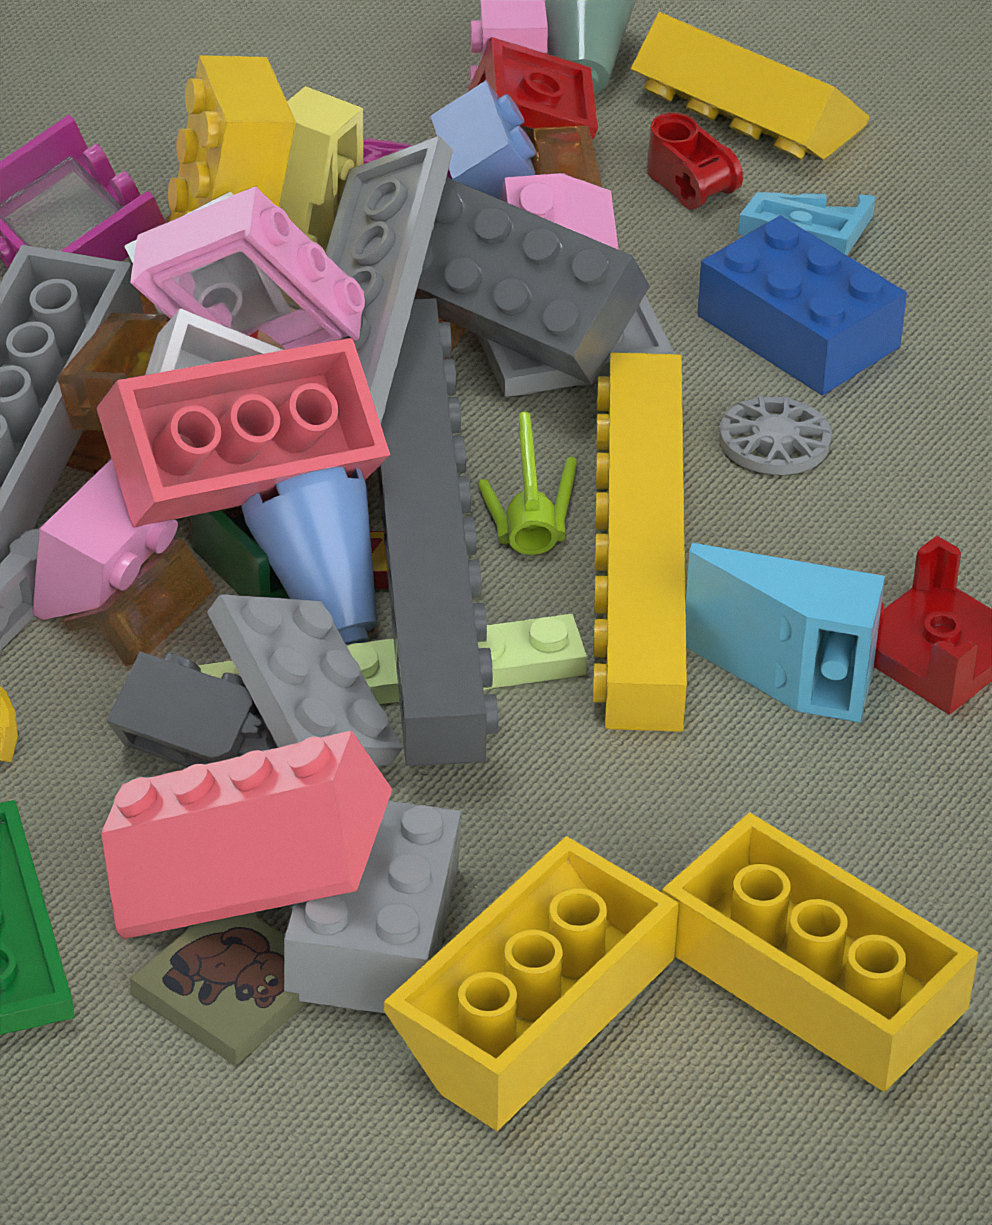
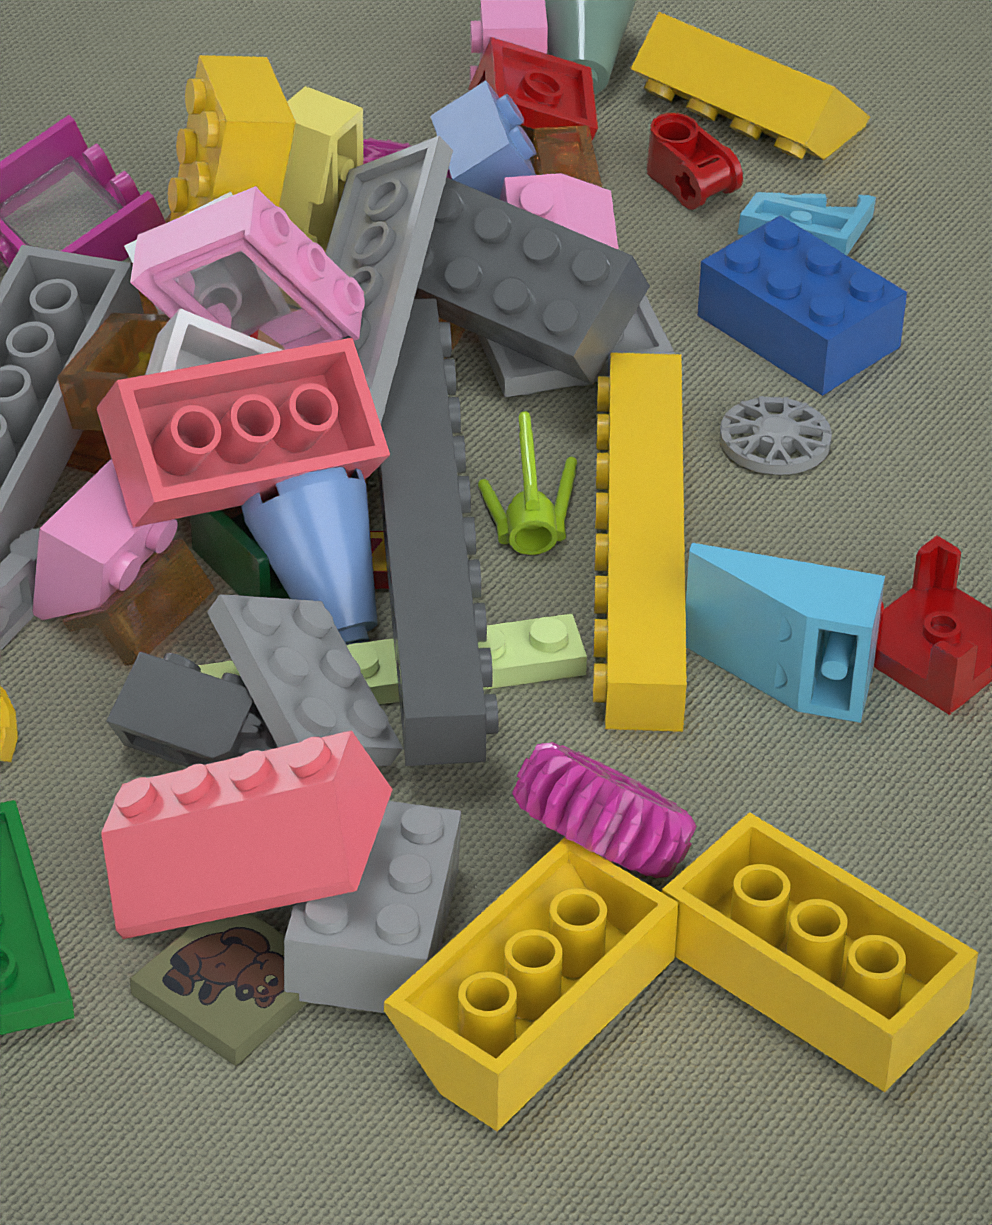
none -> dark pink gear [512,742,697,878]

